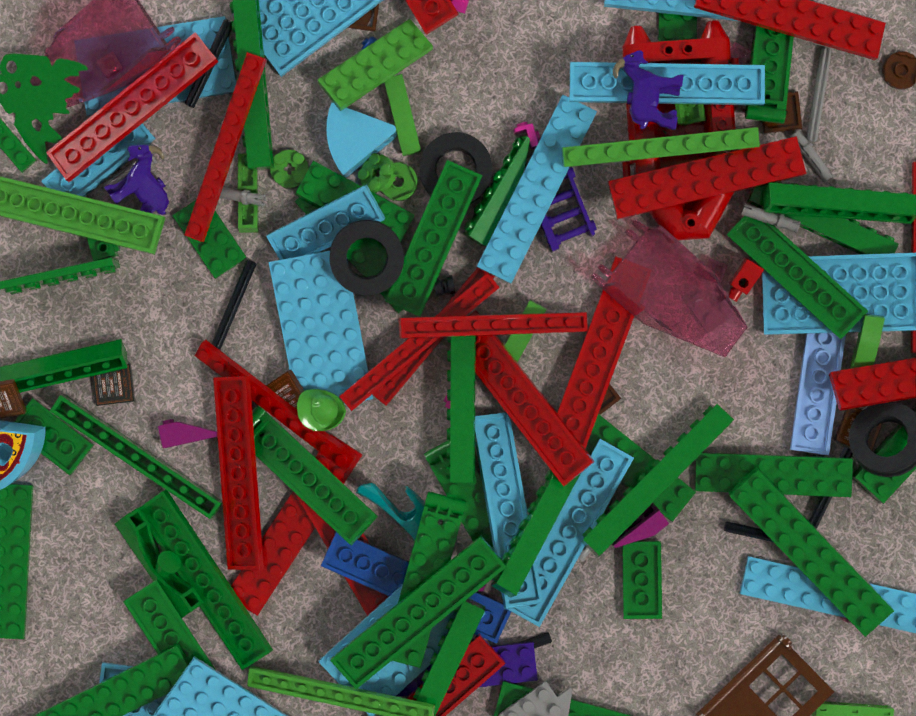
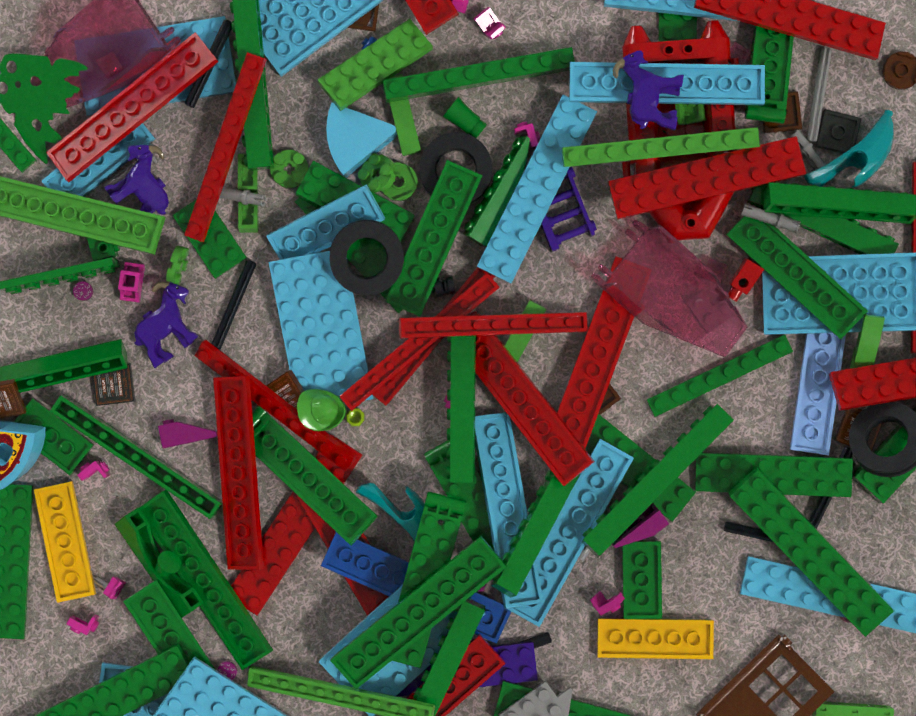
none -> yellow plate [34,481,96,603]
none -> dark pink bracket [66,615,100,635]
none -> magenta tile [73,281,93,301]
none -> dark pink bracket [77,460,110,481]
none -> dark pink piece [94,577,126,599]
none -> dark pink brick [118,262,145,303]
none -> dark purple animal [134,282,199,368]
none -> bright green plate [166,246,189,285]
none -> magenta tile [217,661,237,680]
none -> lime tile [346,408,365,426]
none -> green brick [382,47,575,103]
none -> green plant [442,97,487,138]
none -> bracket [473,7,506,39]
none -> dark pink bracket [590,591,625,616]
none -> yellow plate [597,618,714,659]
none -> green plate [646,335,793,417]
none -> teal piece [804,110,894,188]
none -> pearl dark grey tile [815,109,862,154]

